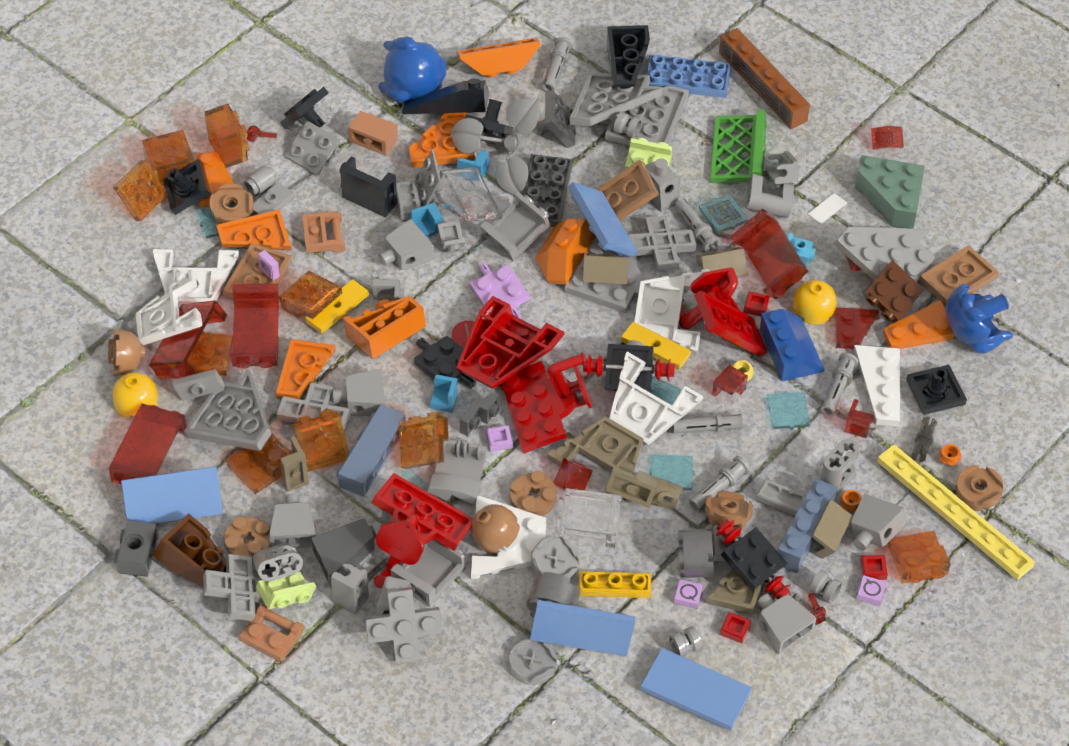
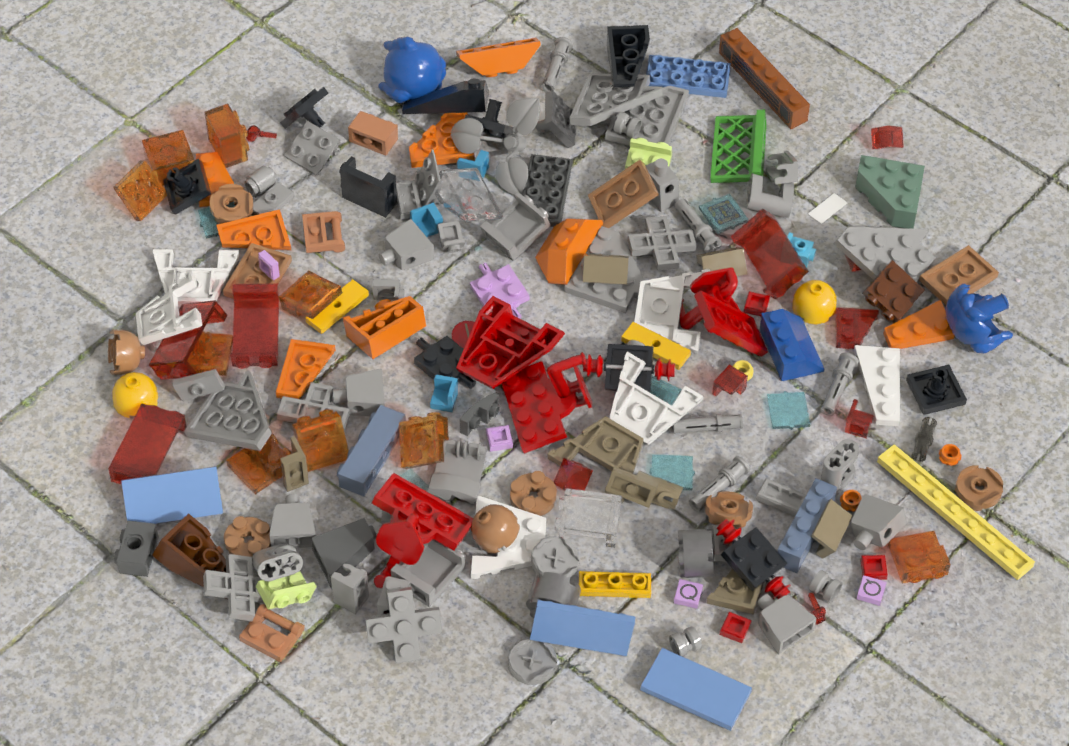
medium blue tile [569,182,638,257] -> none

